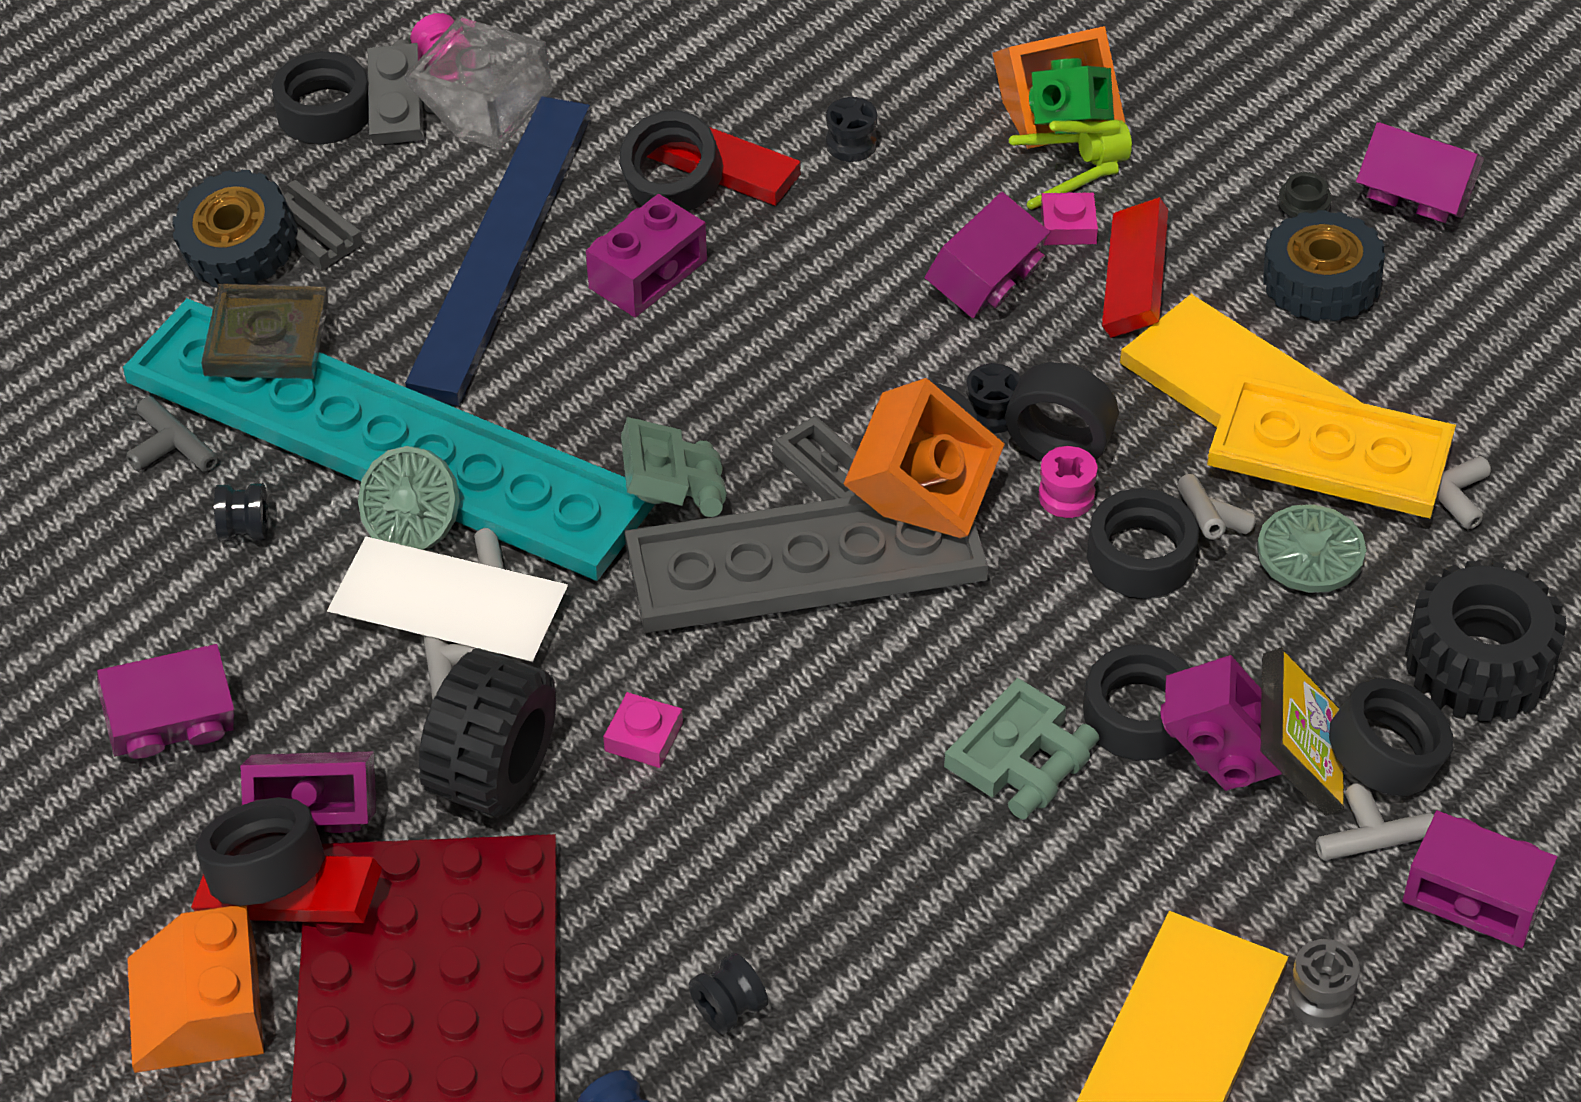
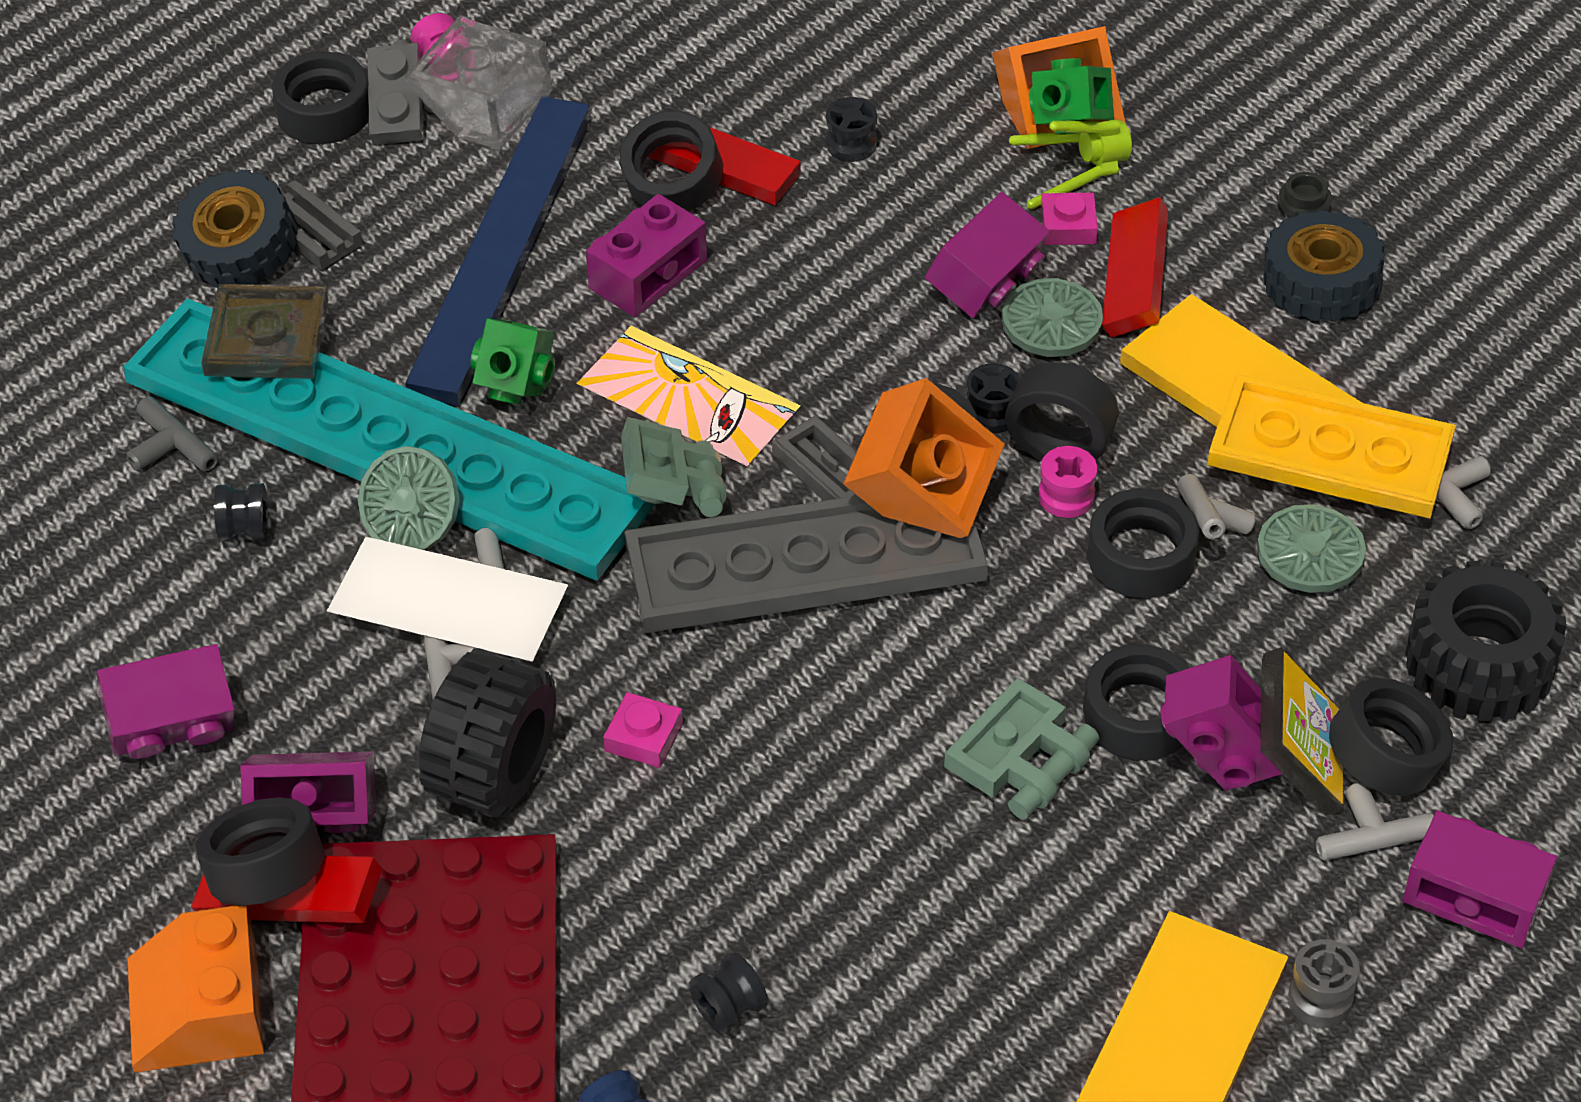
magenta brick [1356,122,1484,224] -> none
none -> green brick [471,318,555,404]
none -> sticker [576,326,800,466]
none -> sand green wheel [1002,278,1103,357]

